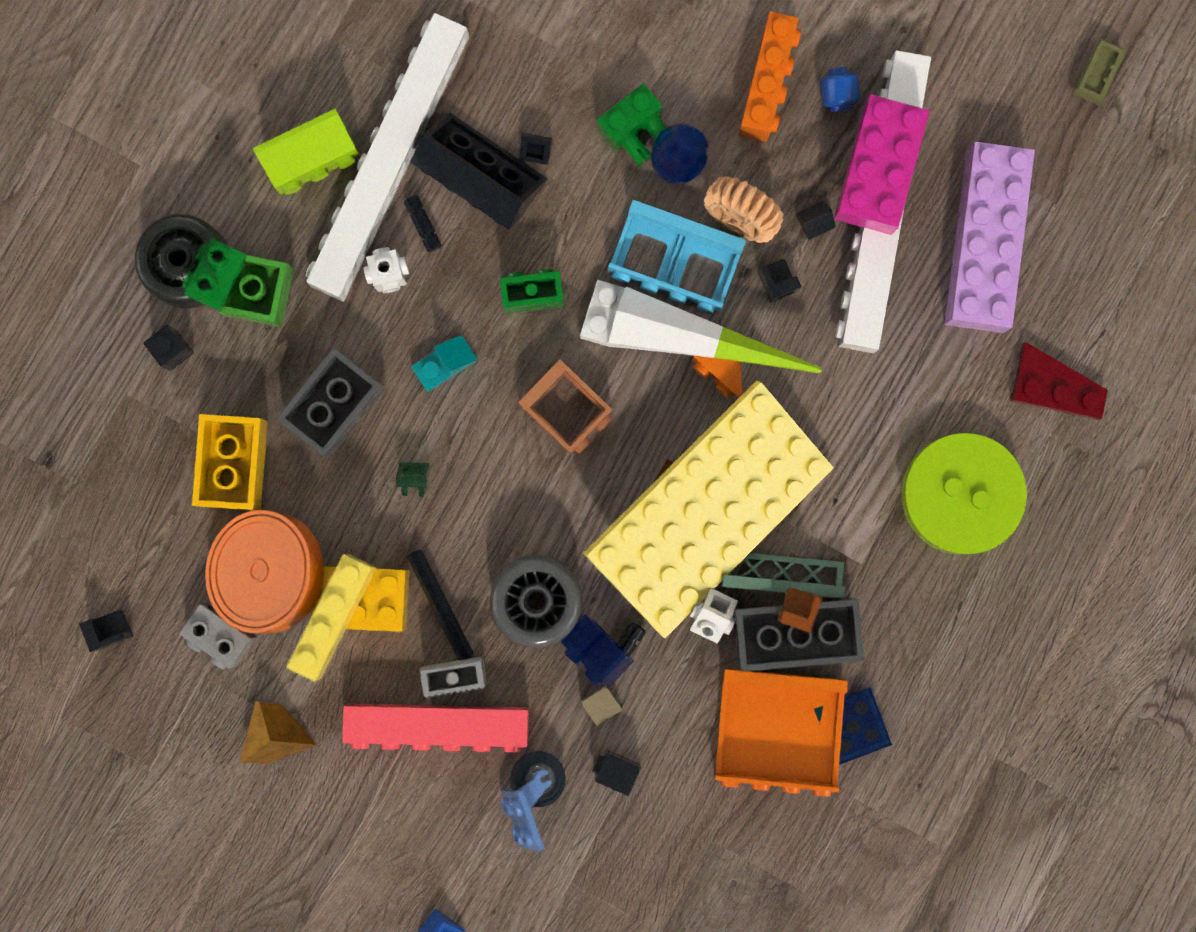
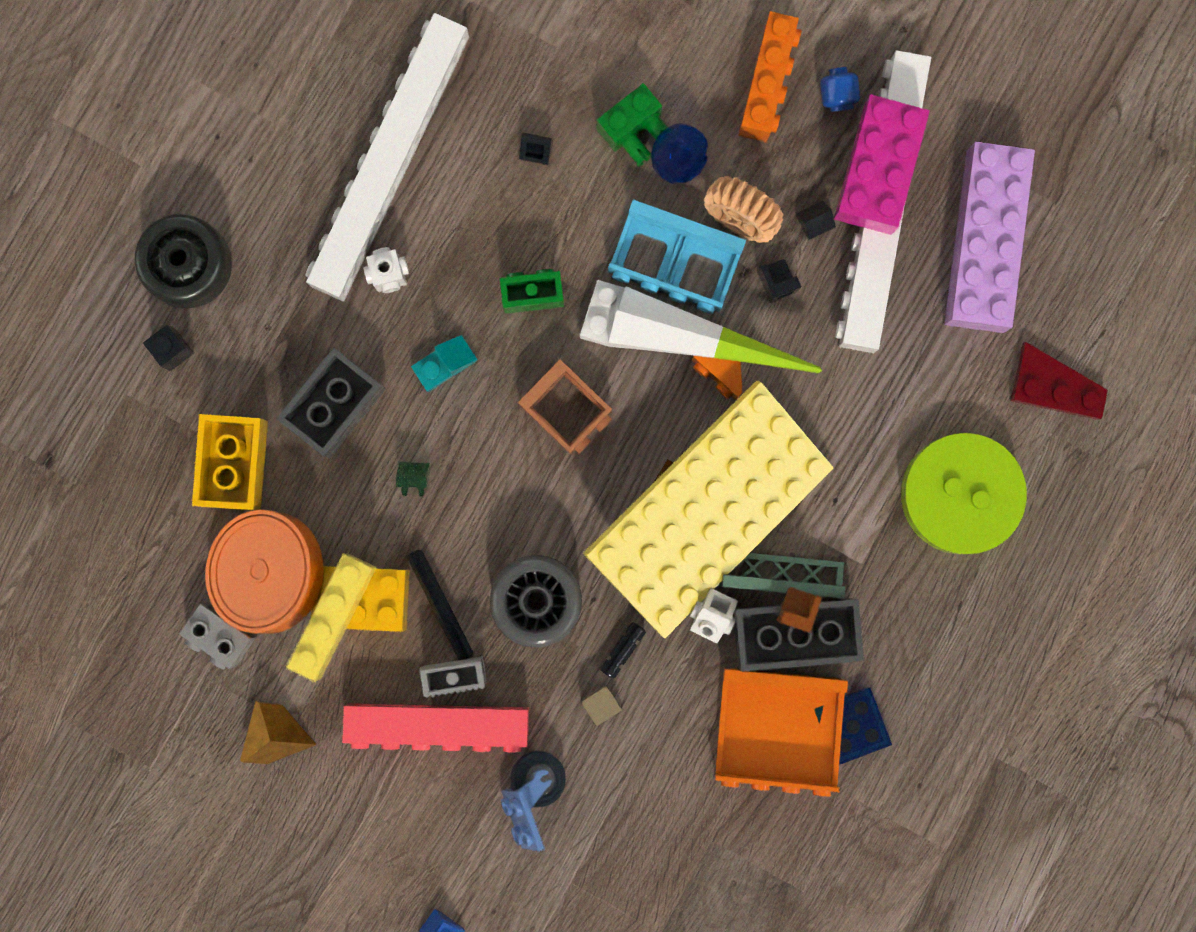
black panel [79,610,133,652] -> none
green brick [182,238,247,312] -> none
bright green brick [215,255,294,328] -> none
lime slope [253,108,361,195] -> none
black axle [404,195,442,252] -> none
black slope [410,113,547,230] -> none
clear blue brick [560,615,634,687] -> none
black brick [592,750,641,796] -> none
olive plate [1072,38,1127,106] -> none

